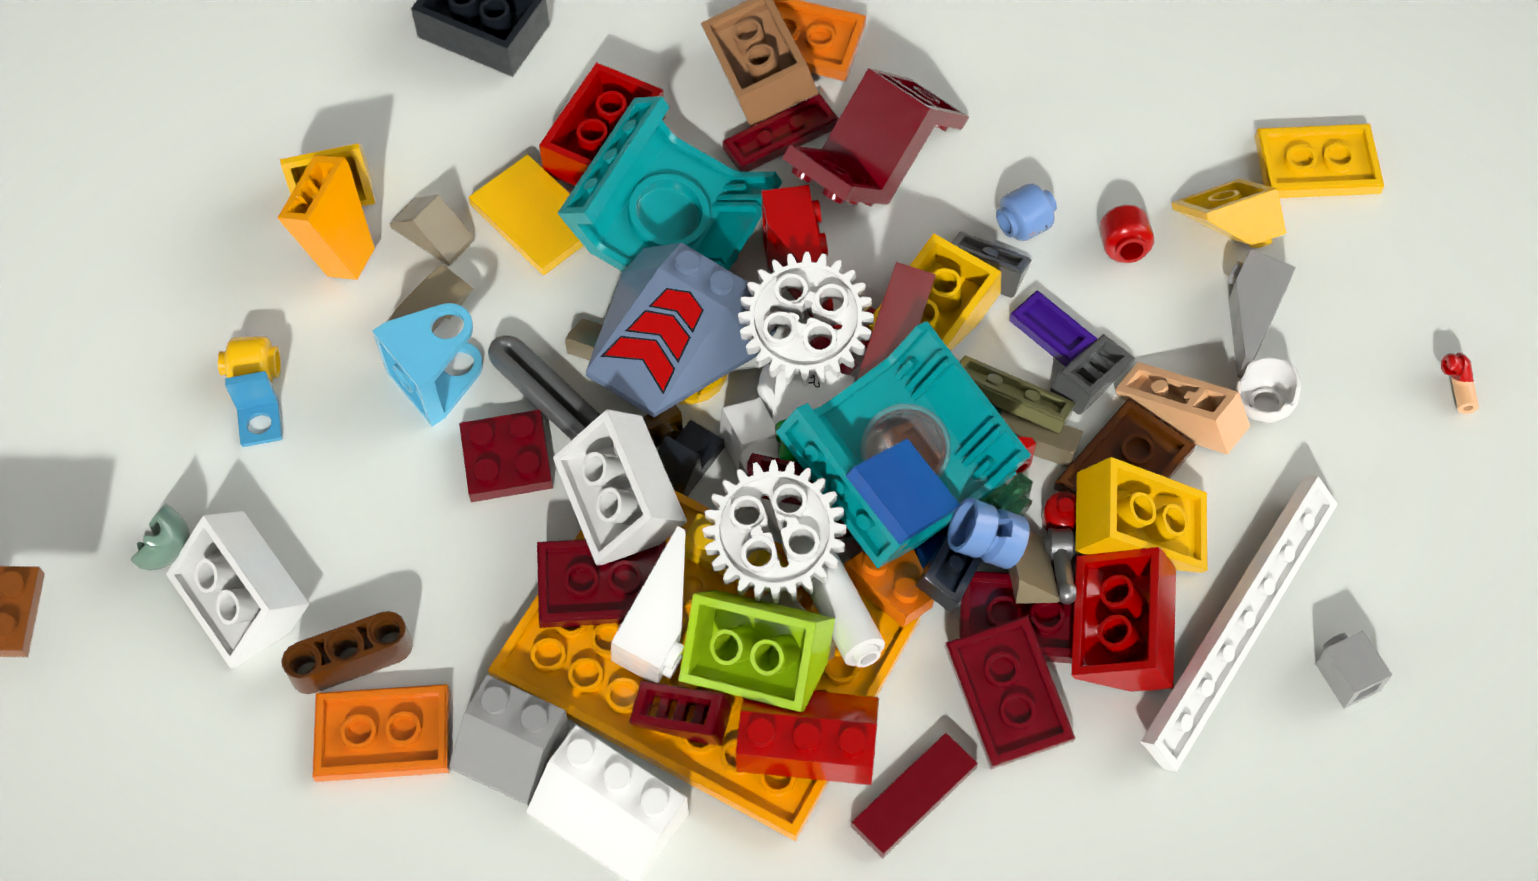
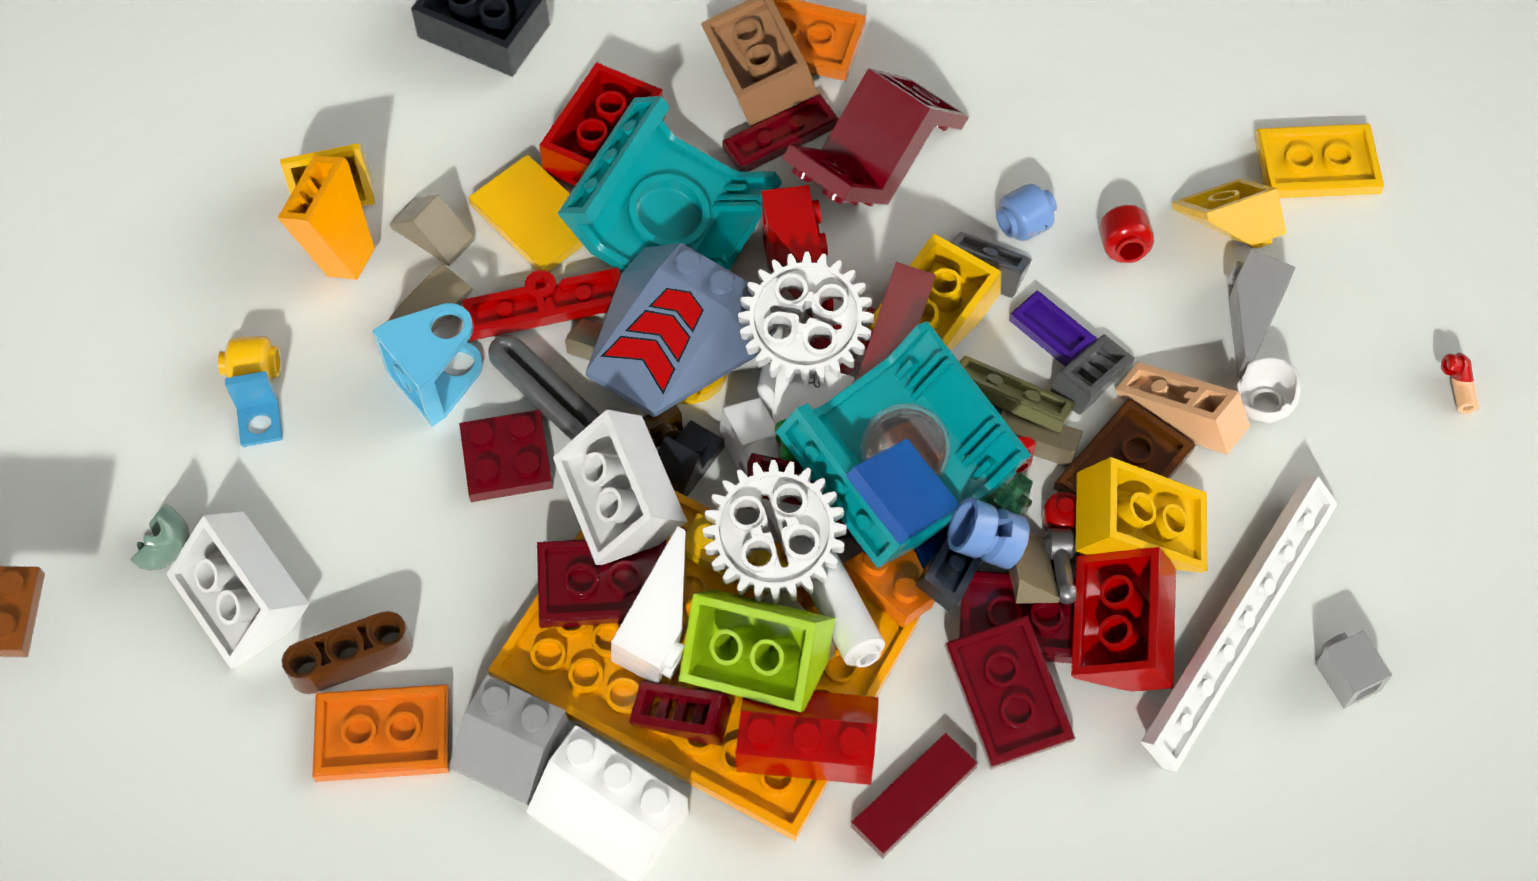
none -> red hinge [462,267,620,341]

